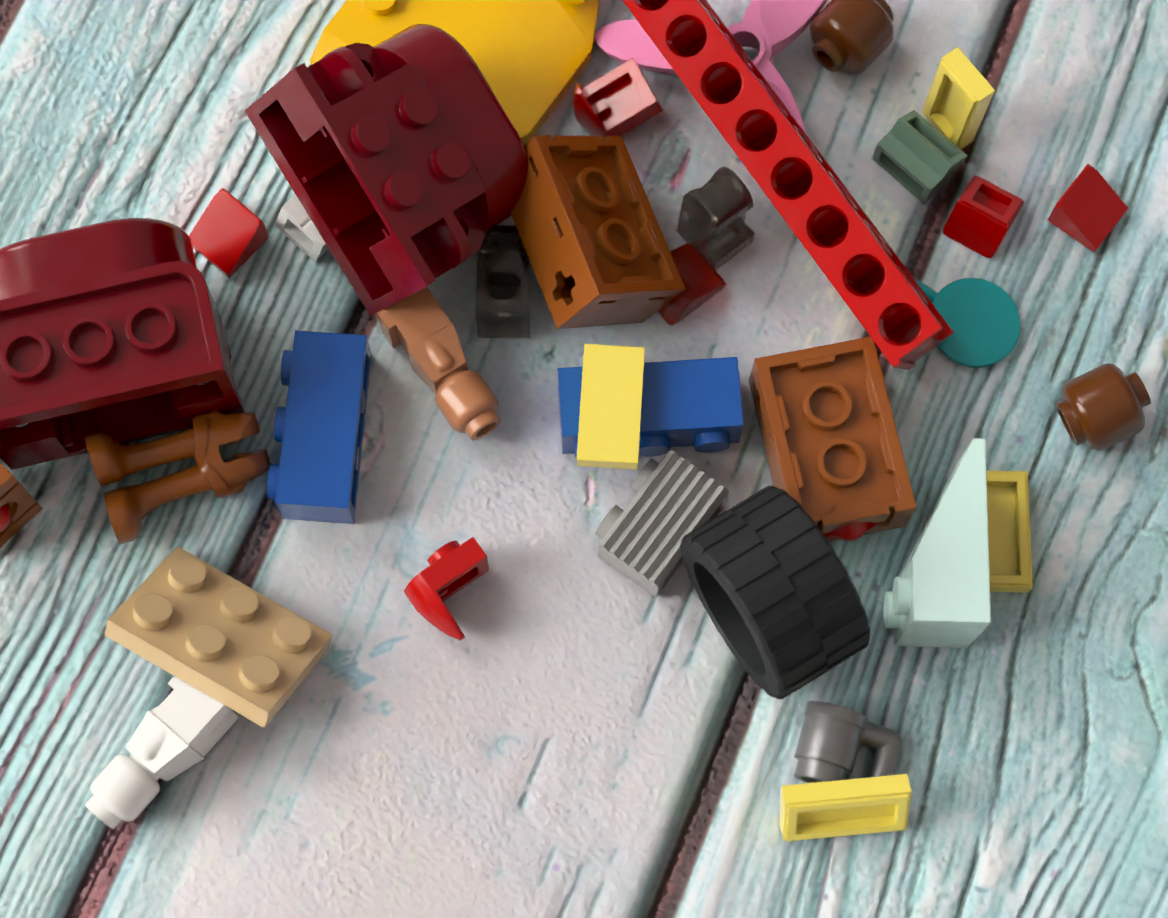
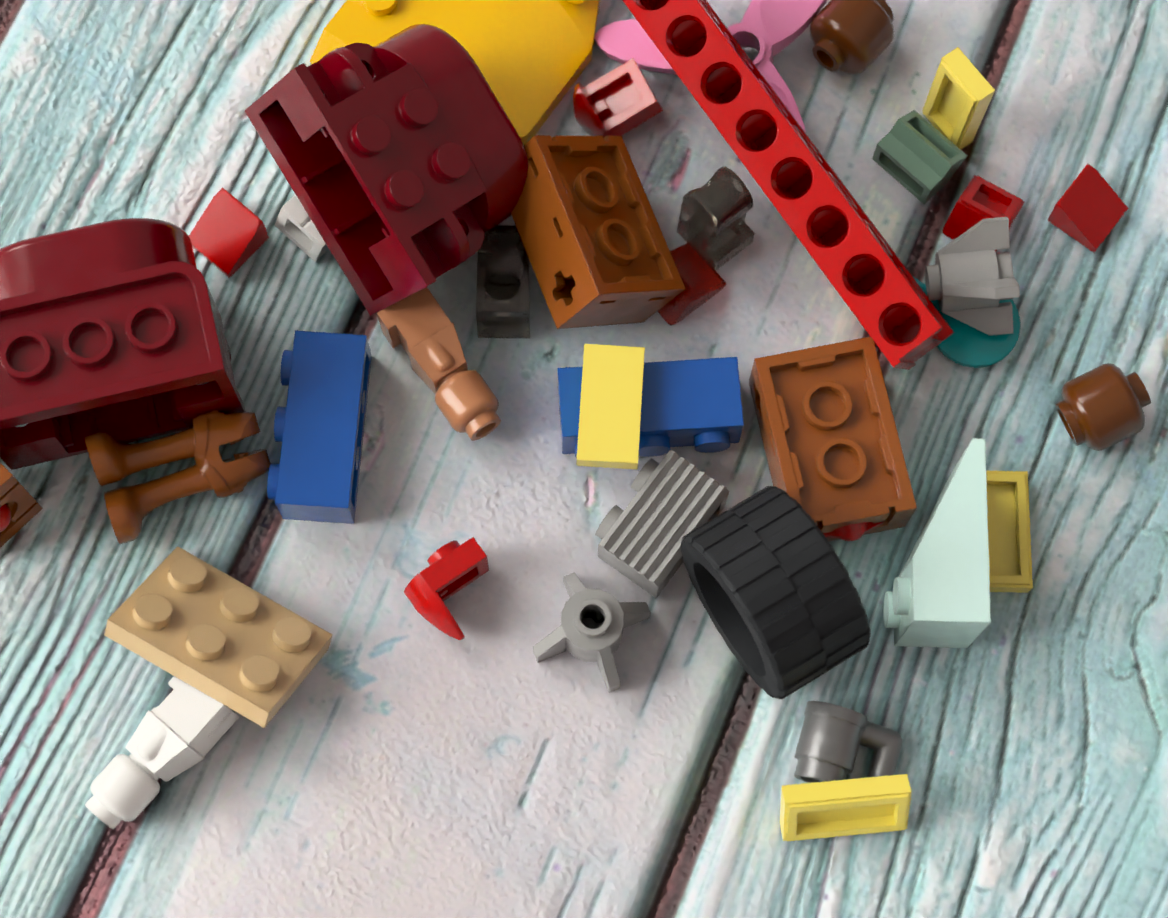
none -> light grey brick [533,572,651,693]
none -> light grey brick [925,217,1020,335]

